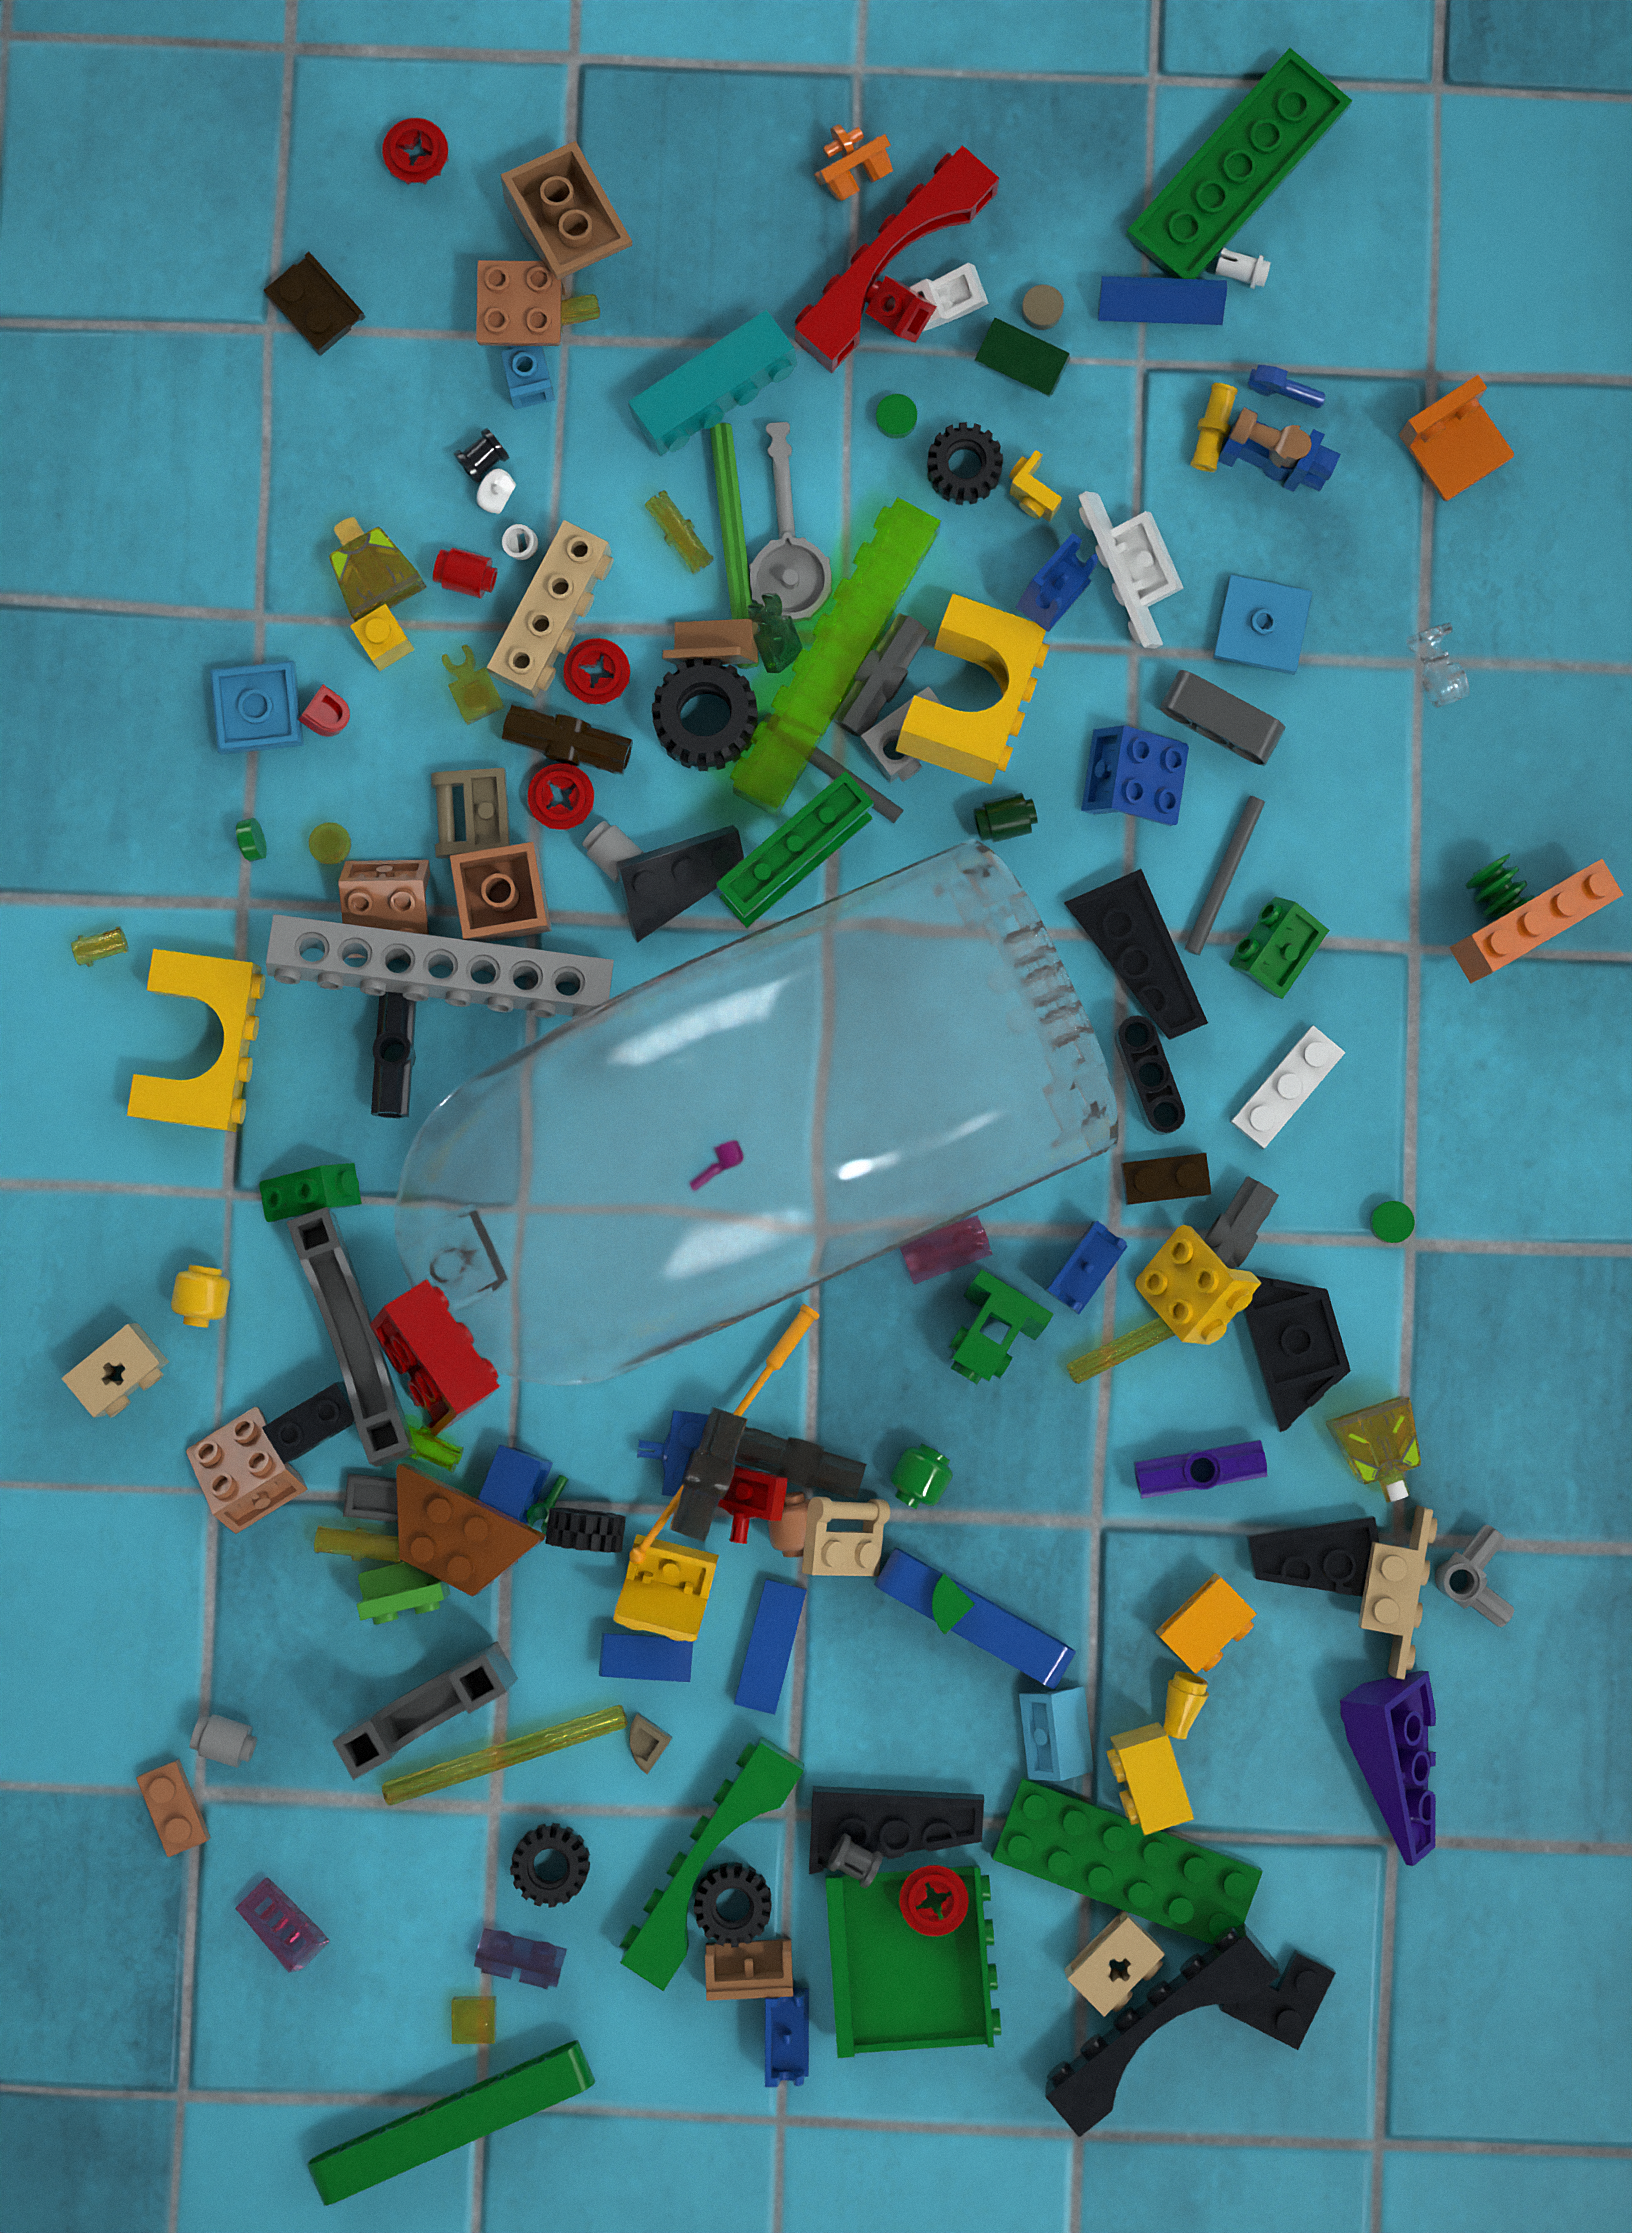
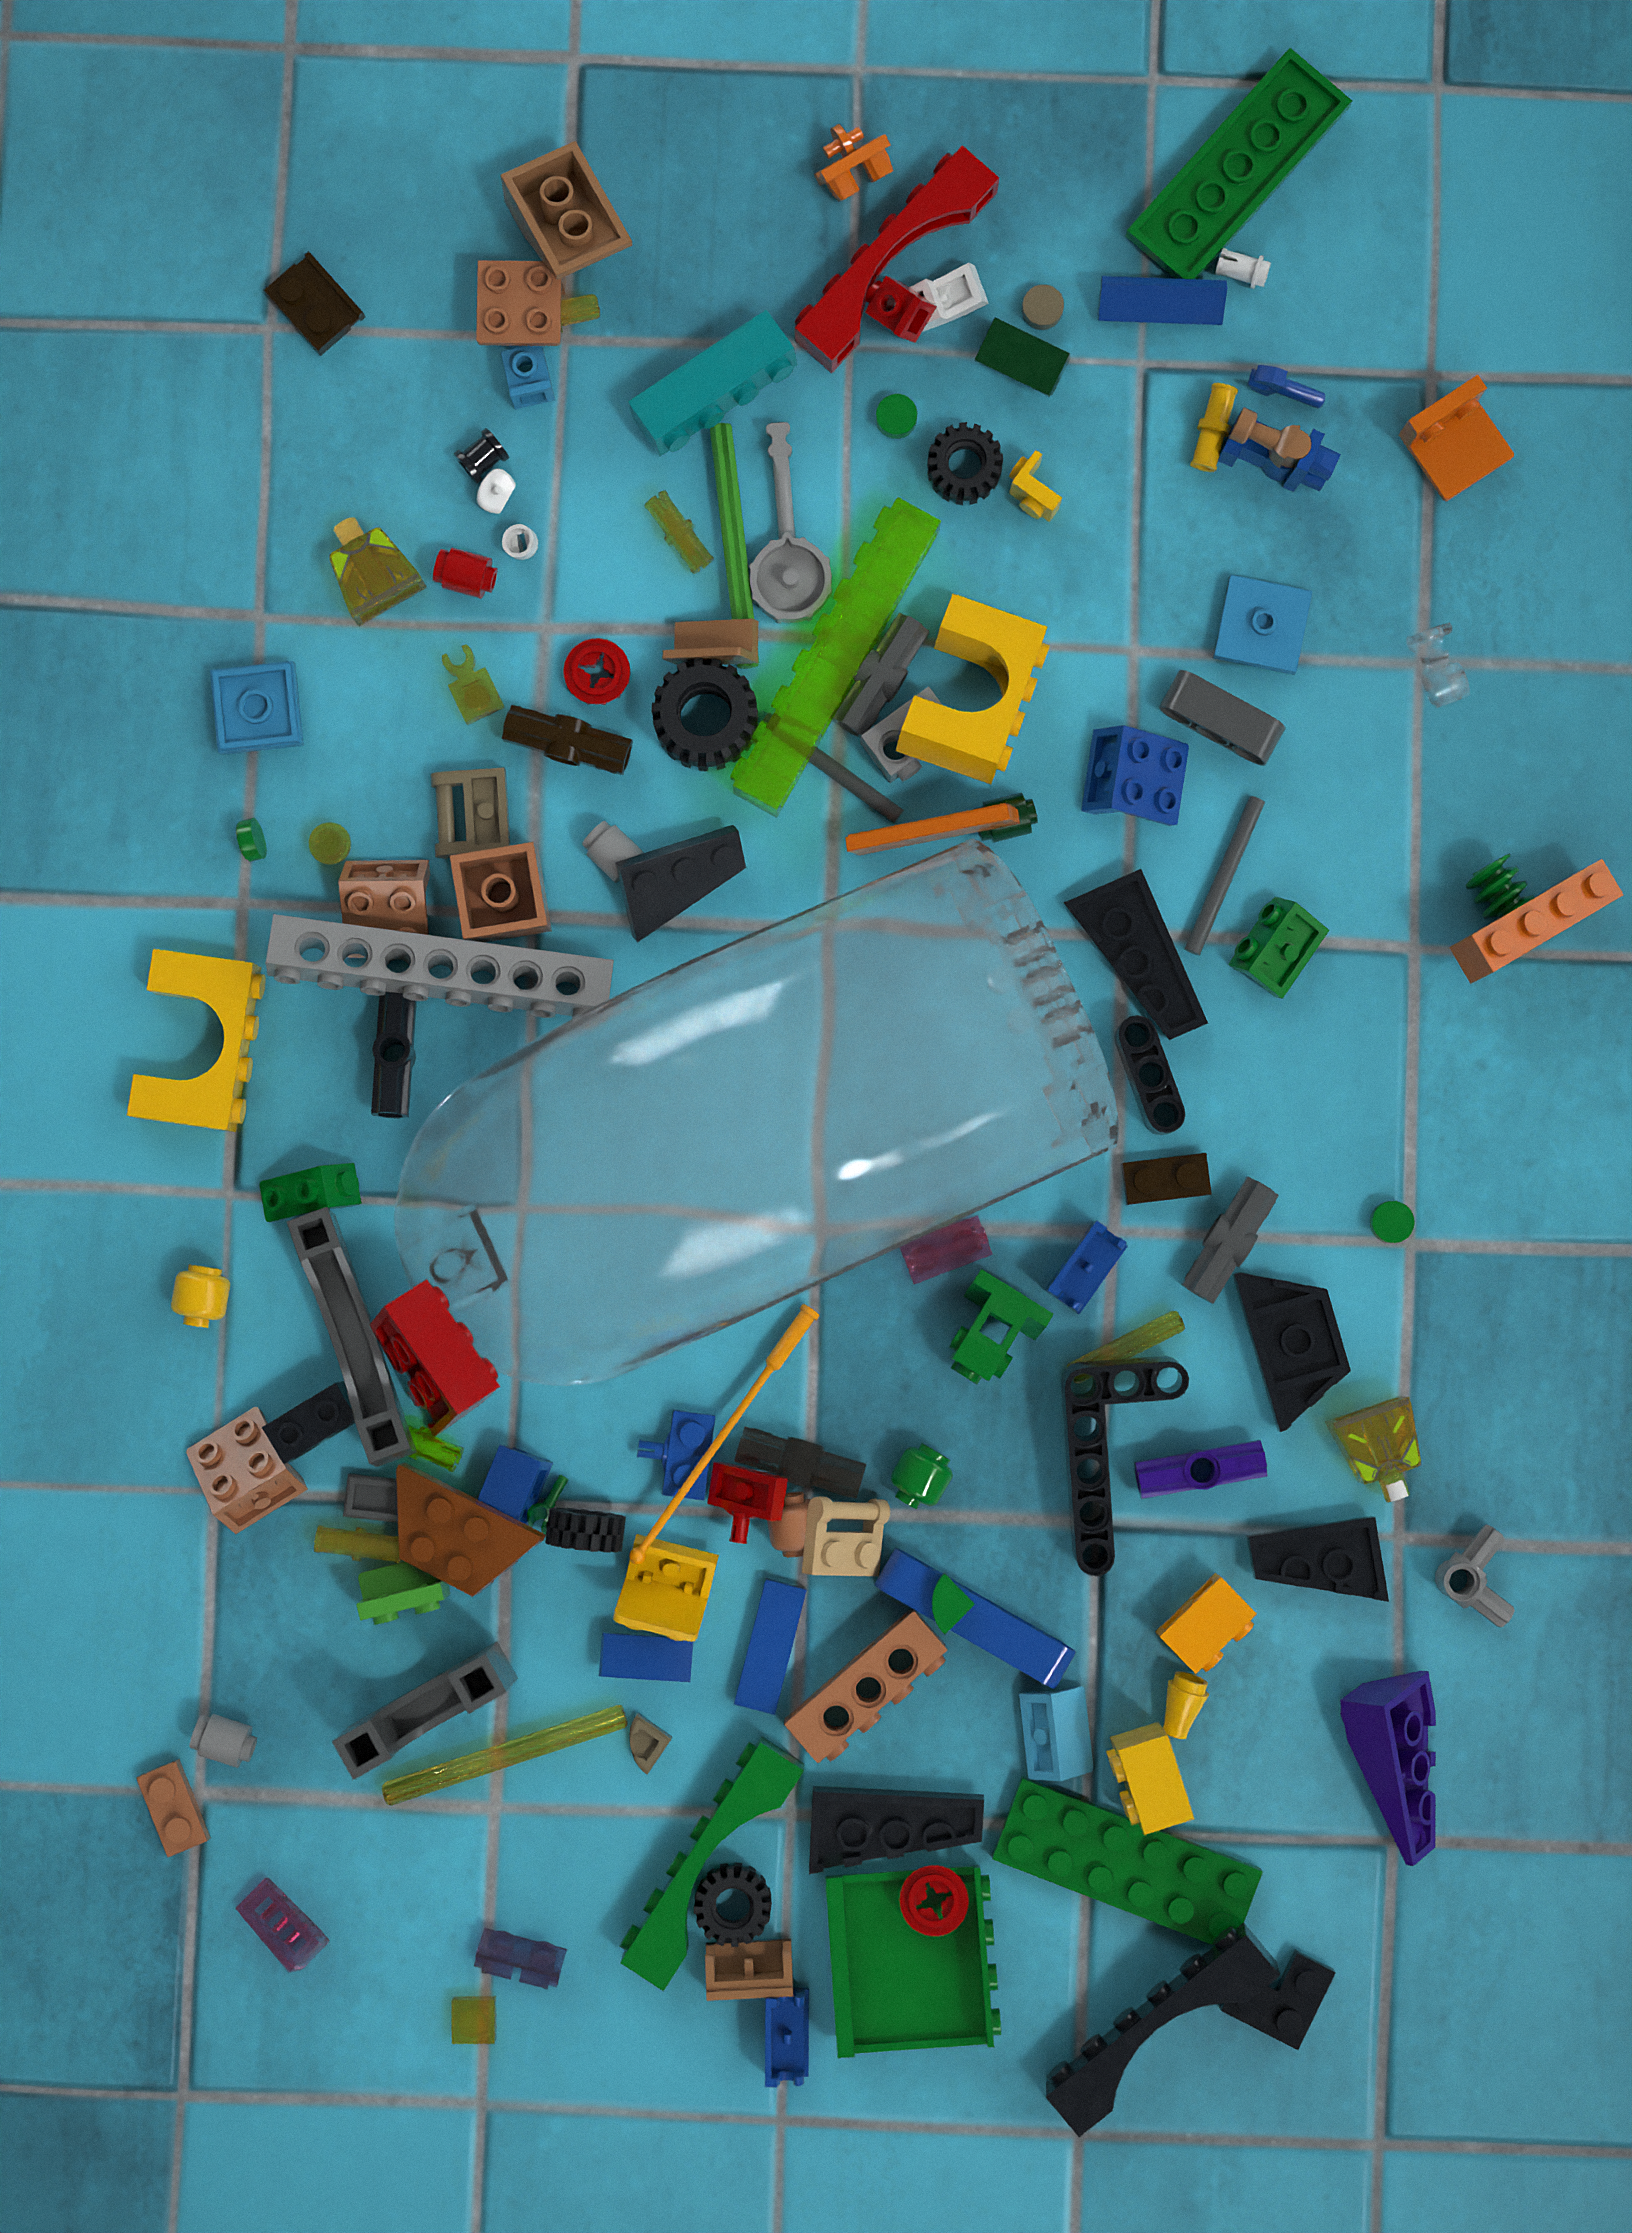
tan brick [62,1323,169,1418] -> none
clear yellow pin [71,926,129,967] -> none
red tile [298,684,350,737] -> none
green beam [307,2040,596,2206] -> none
yellow brick [350,604,415,671] -> none
red gear [382,118,449,185] -> none
tan brick [486,520,614,699] -> none
black tyre [510,1823,590,1908] -> none
red gear [527,763,595,831] -> none
clear smoke piece [669,1407,748,1542] -> none
magenta hand [689,1139,744,1192] -> none
green fence [716,771,874,929] -> none
clear green plate [748,593,805,674] -> none
dark grey bush [827,1834,883,1889] -> none
blue hinge [1015,533,1098,632] -> none
tan brick [1064,1910,1165,2017] -> none
white bracket [1078,491,1184,648] -> none
yellow bracket [1135,1225,1261,1345] -> none
white plate [1230,1025,1346,1149] -> none
tan bracket [1358,1505,1437,1680] -> none
none -> nougat brick [784,1608,948,1764]
none -> orange tile [845,803,1020,856]
none -> black beam [1061,1356,1189,1576]

